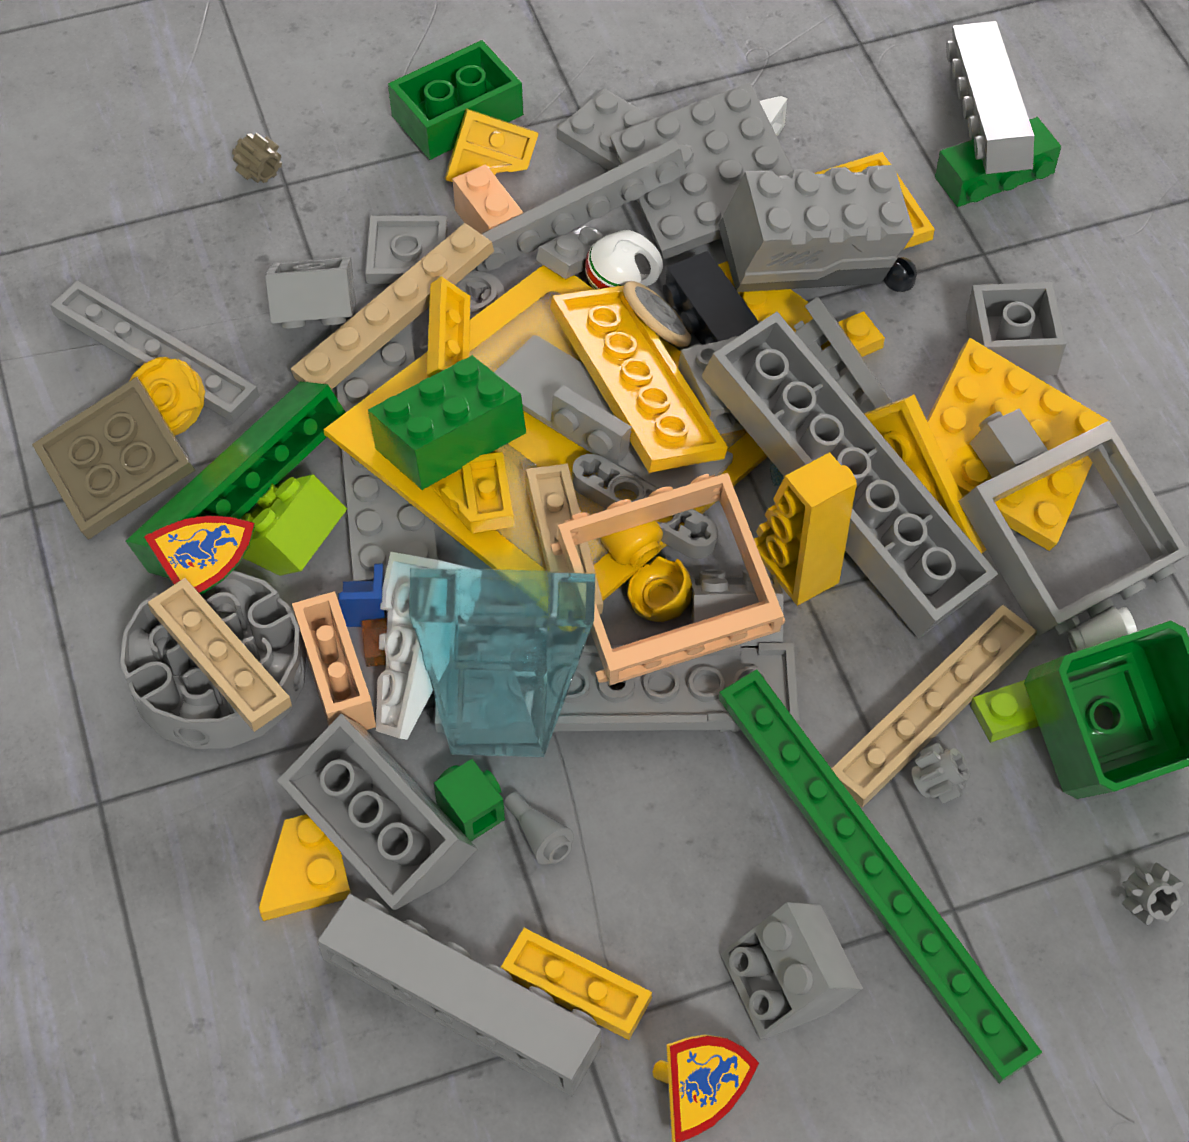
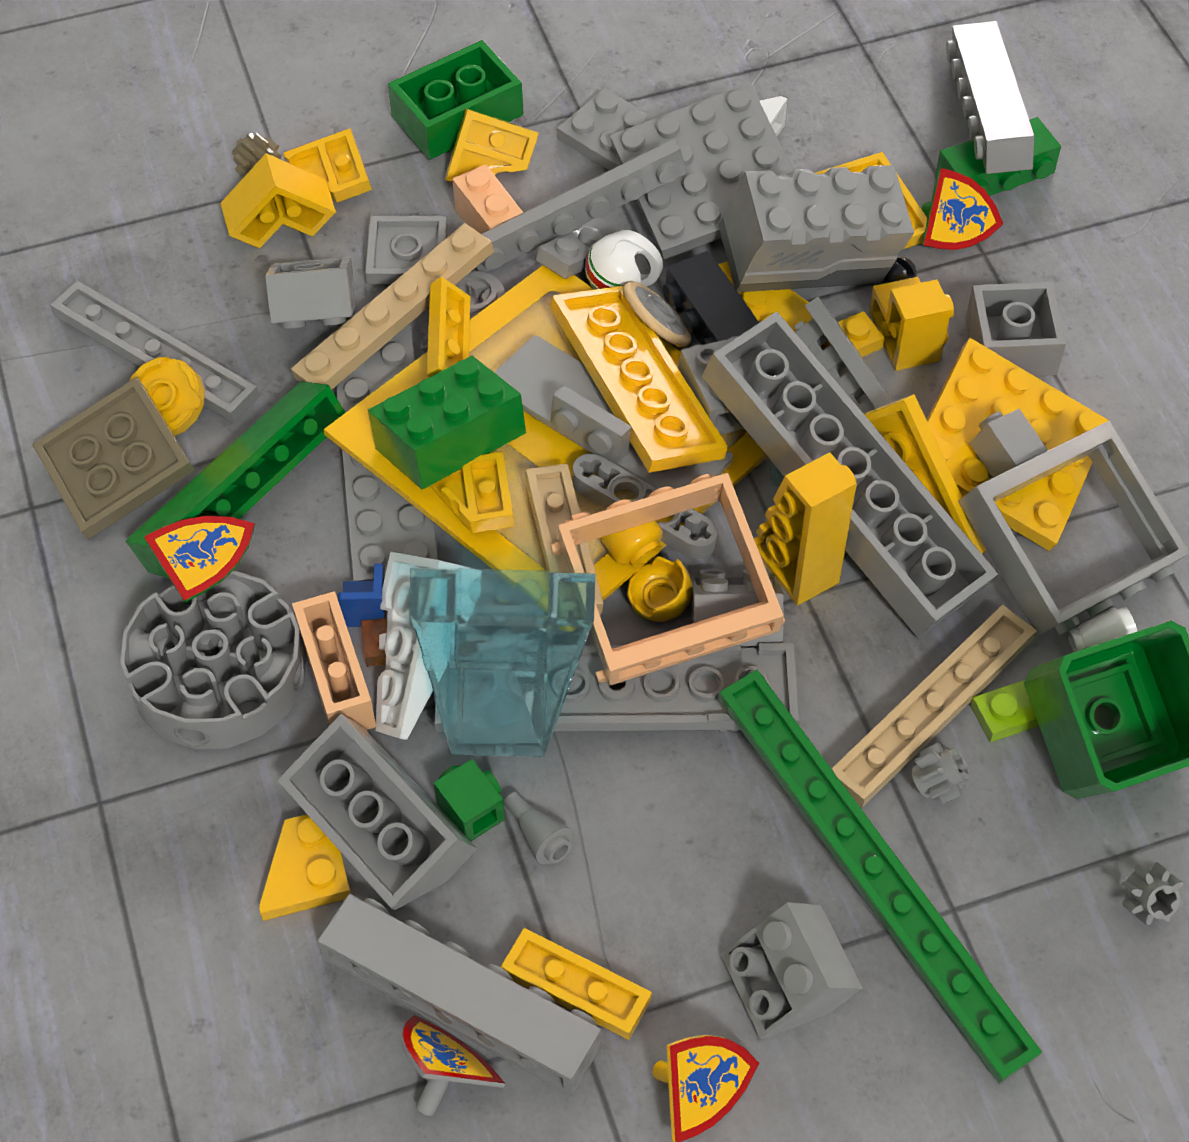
tan plate [148,578,292,732] -> none
lime slope [240,474,347,576] -> none
none -> yellow brick [220,153,336,248]
none -> yellow wing [283,128,372,203]
none -> shield [400,1015,505,1116]
none -> yellow brick [869,277,954,371]
none -> shield [921,168,1003,250]

